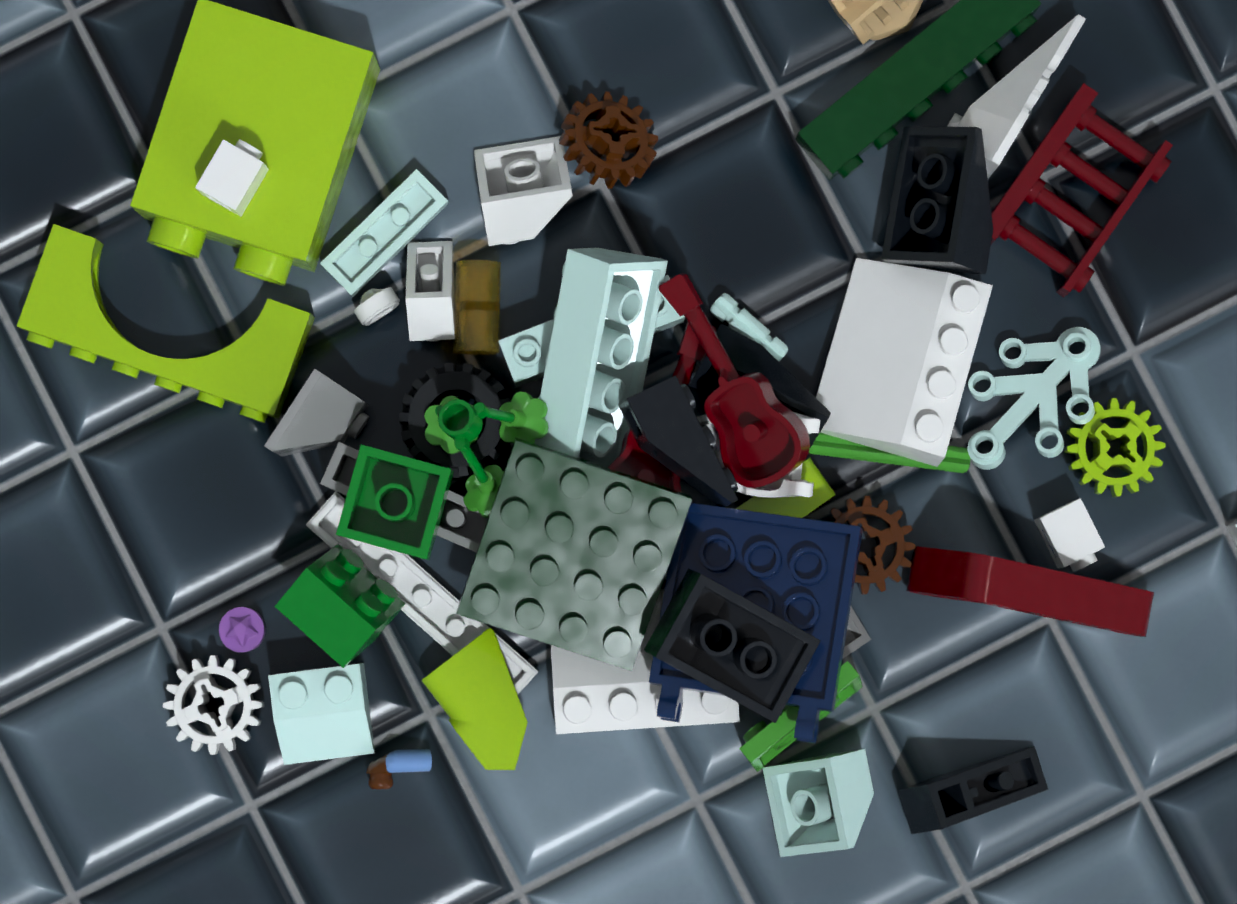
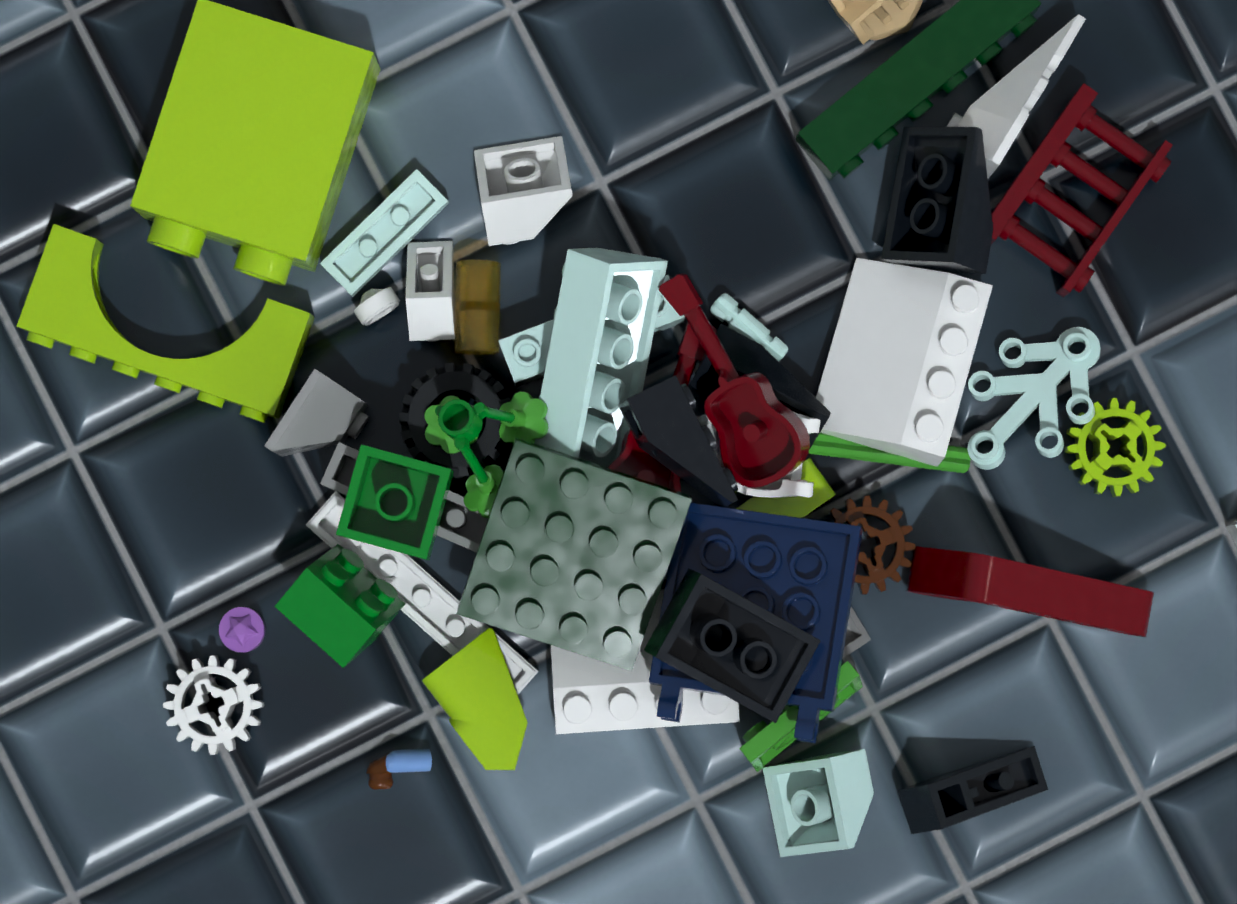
white brick [195,139,269,217] -> none
light aqua slope [268,663,375,765] -> none
reddish brown gear [559,91,658,189] -> none
white brick [1034,498,1105,572] -> none

